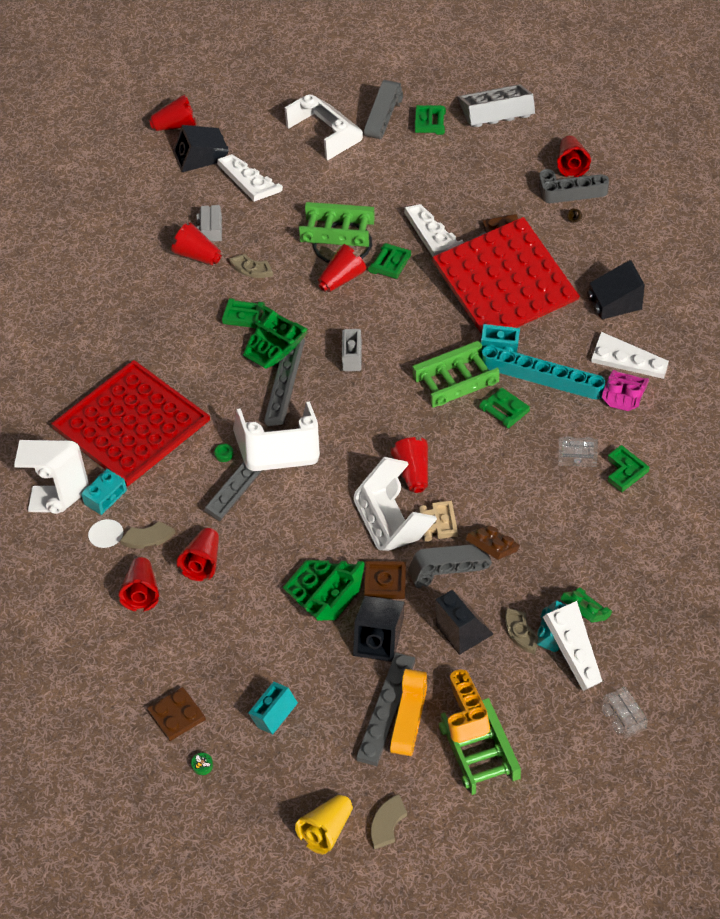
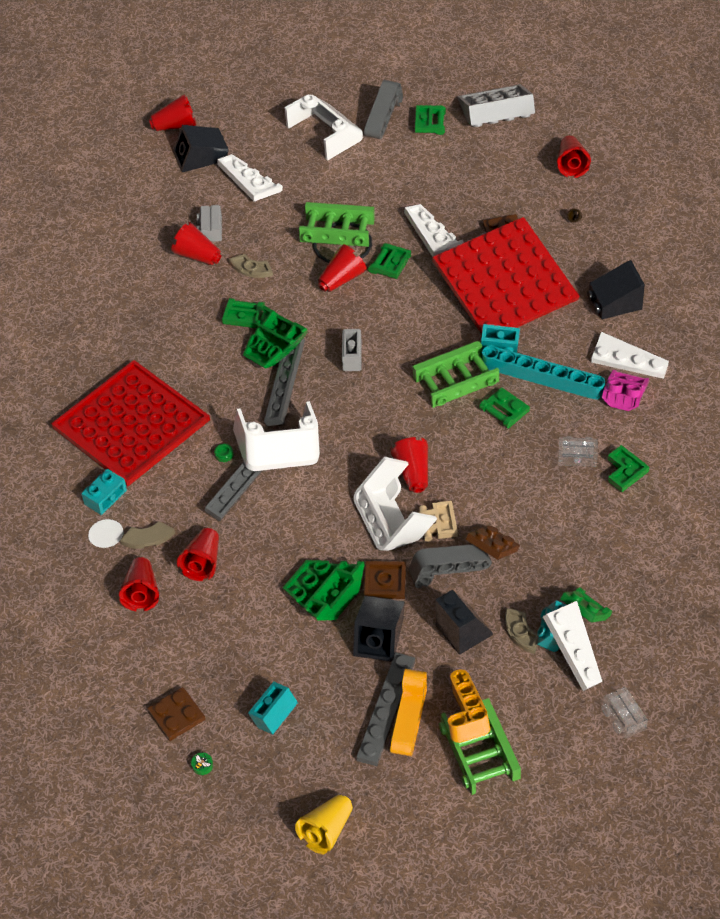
white windscreen [14,440,89,514] -> none
dark tan tile [371,795,407,850] -> none
dark grey beam [539,169,609,203] -> none

